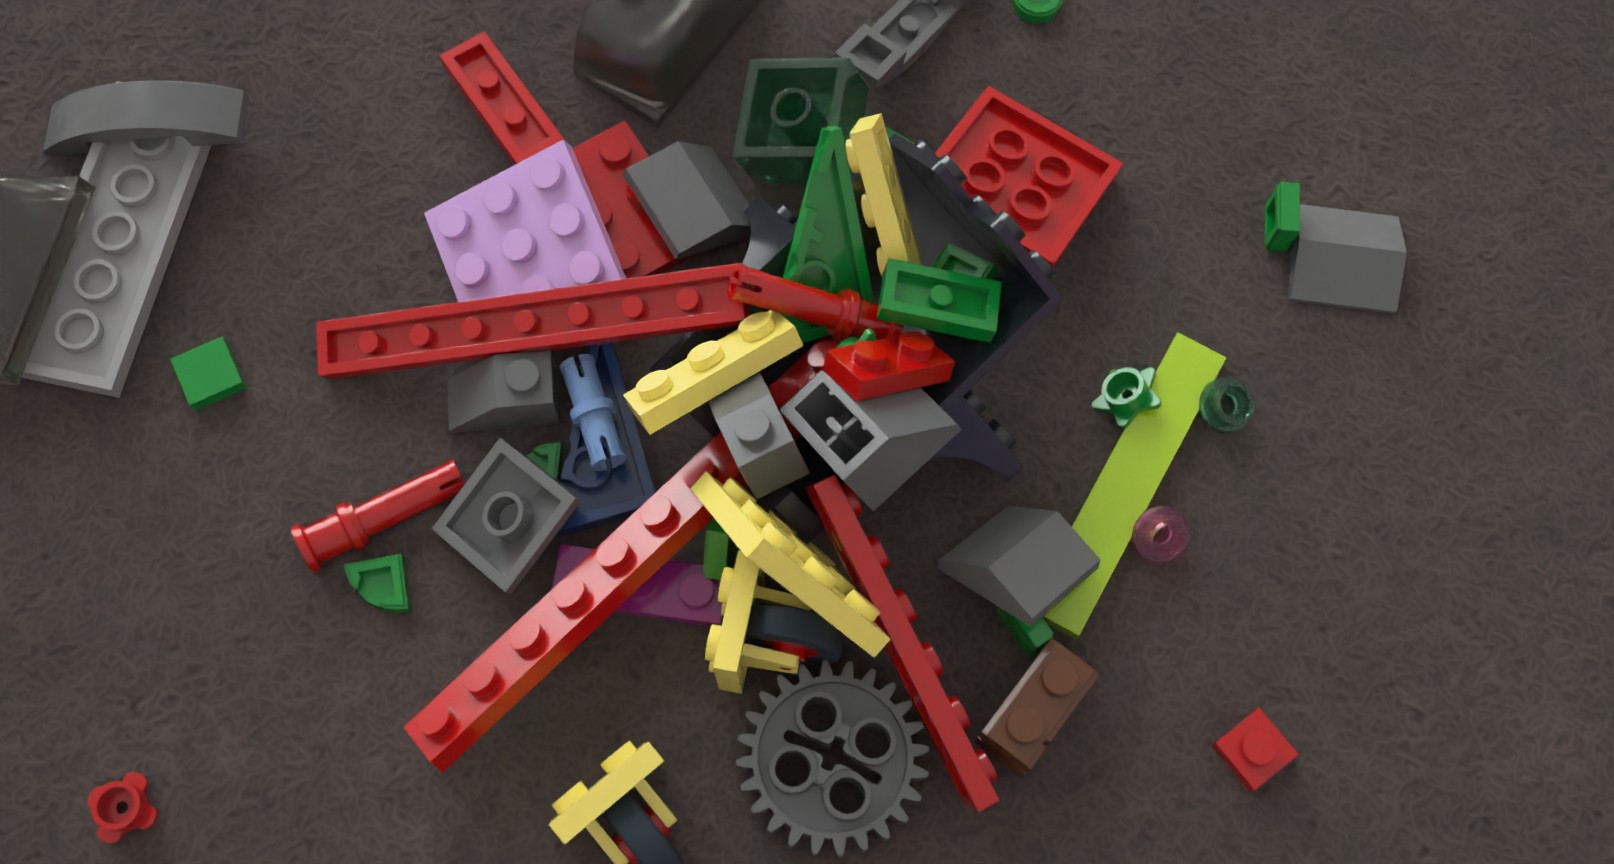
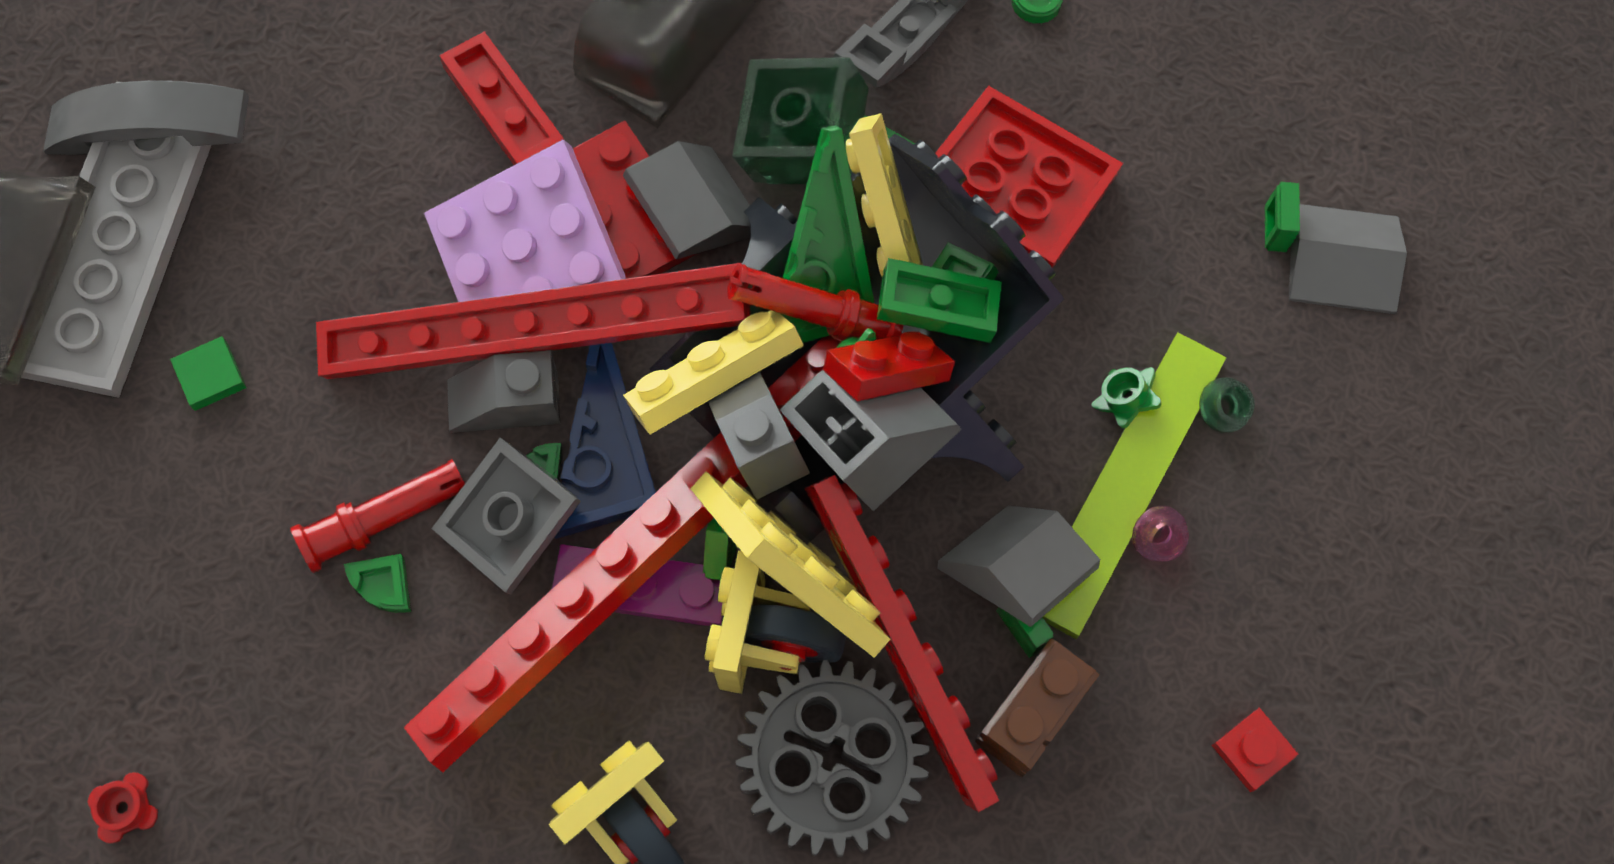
medium blue pin [559,354,627,471] -> none

